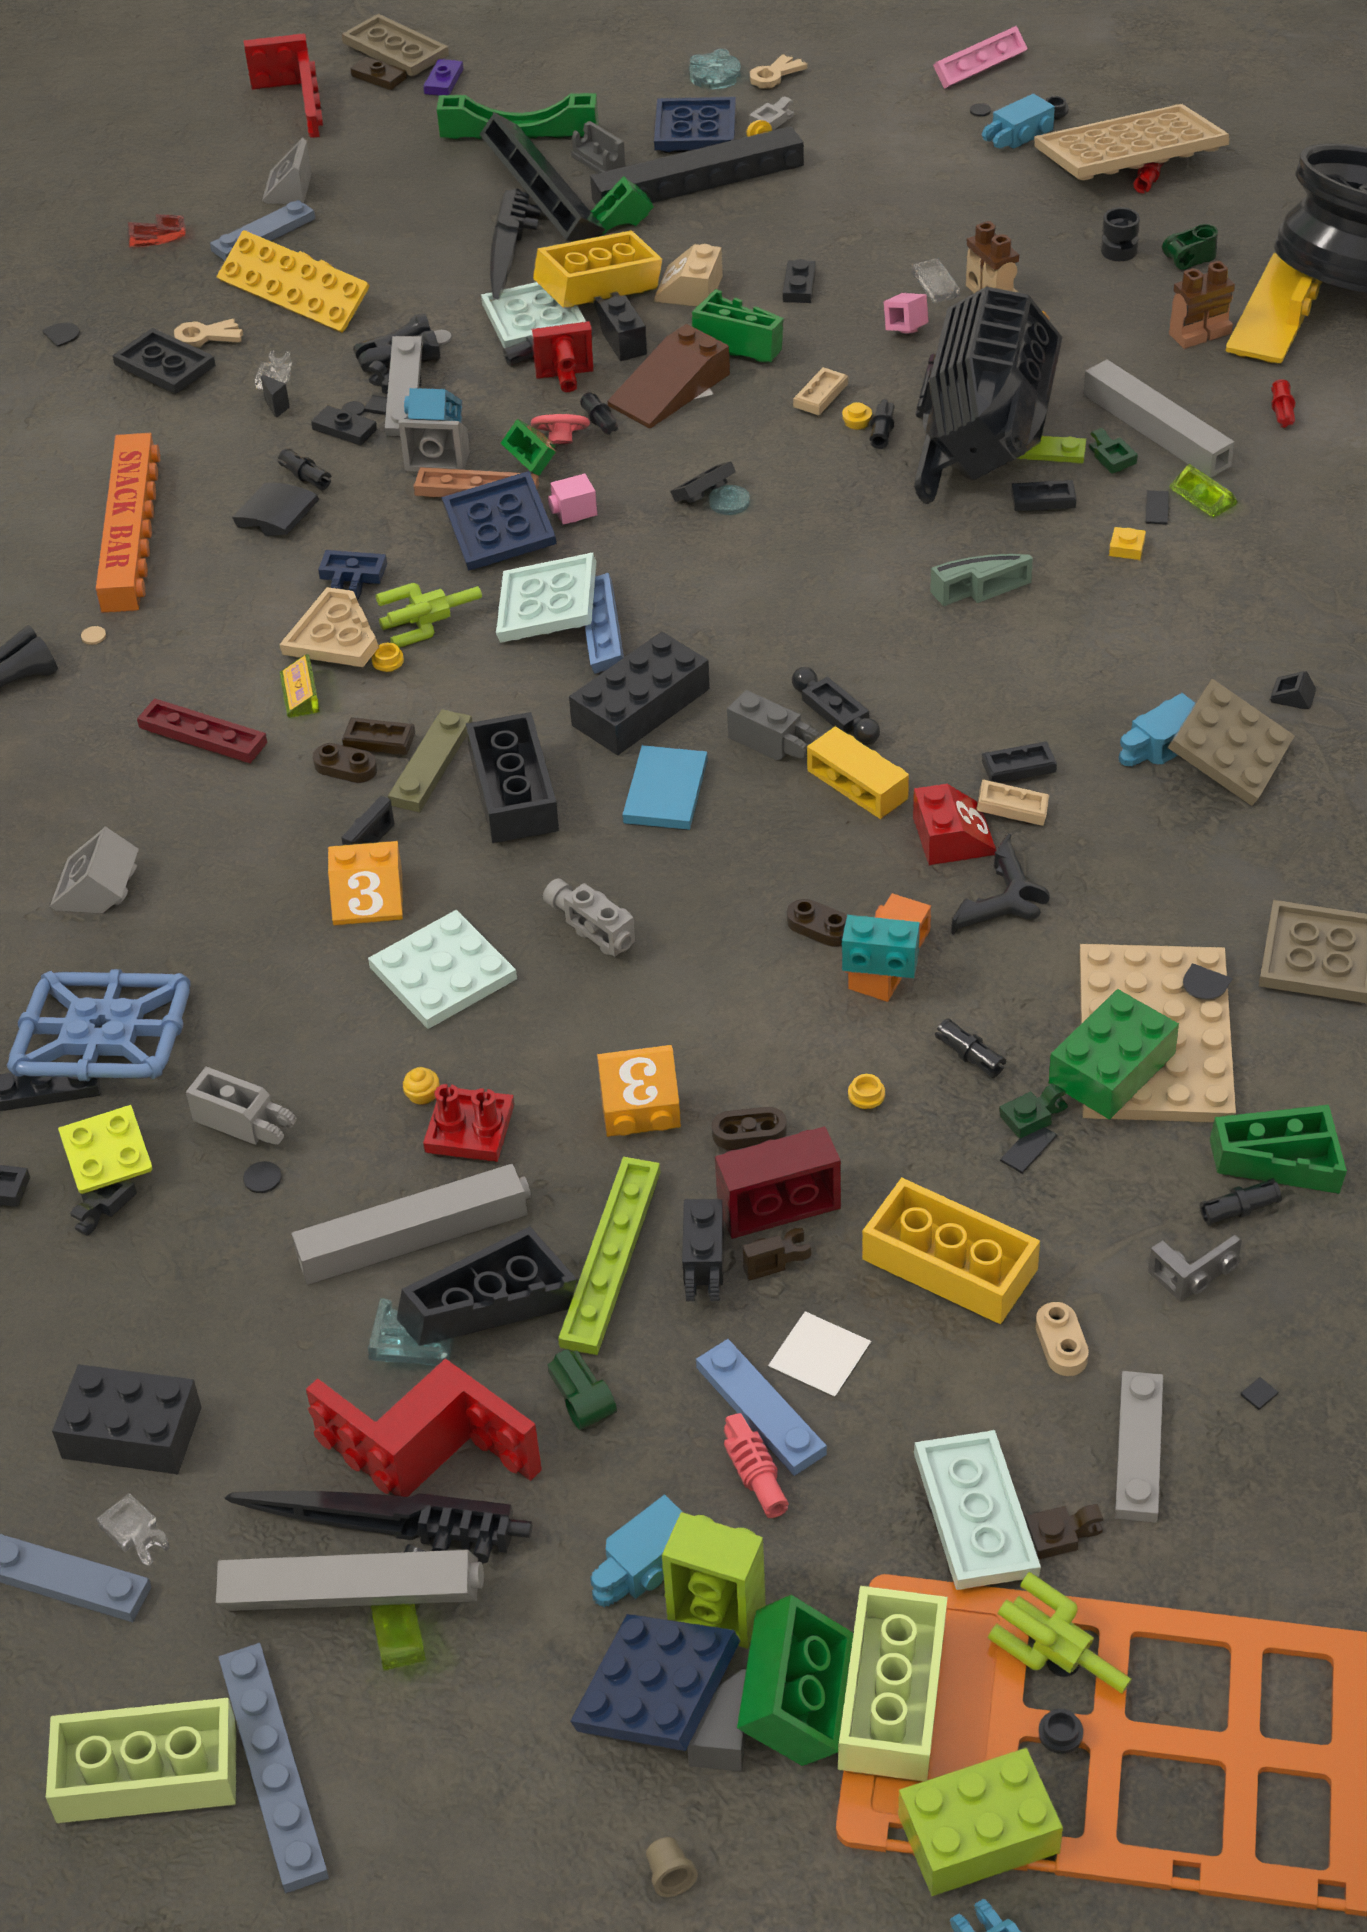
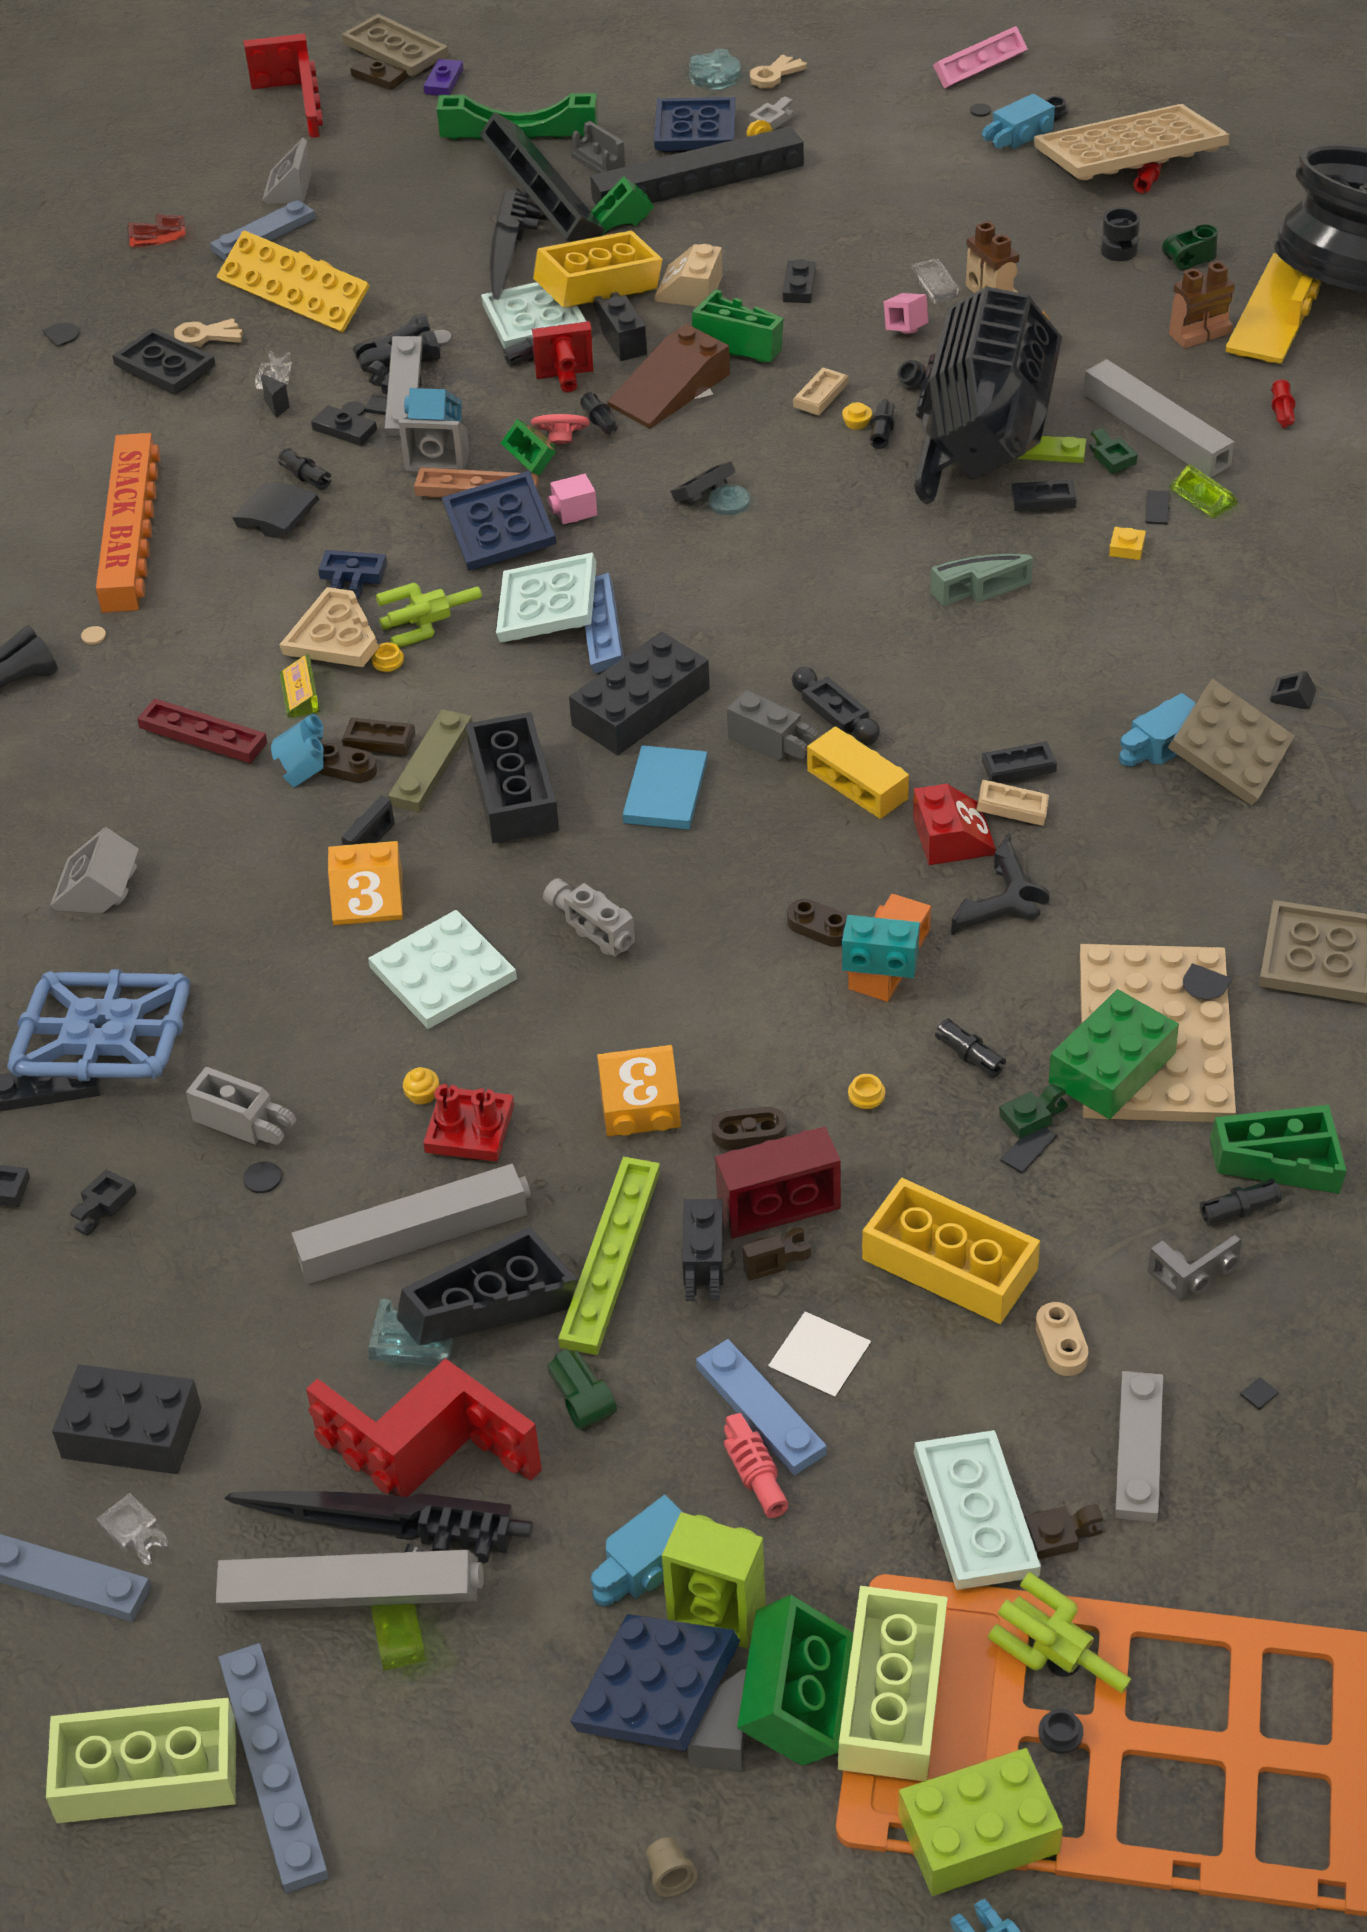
neon yellow bracket [58,1105,152,1194] -> none
none -> dark azure cylinder [271,714,324,788]
none -> black plate [897,360,926,390]

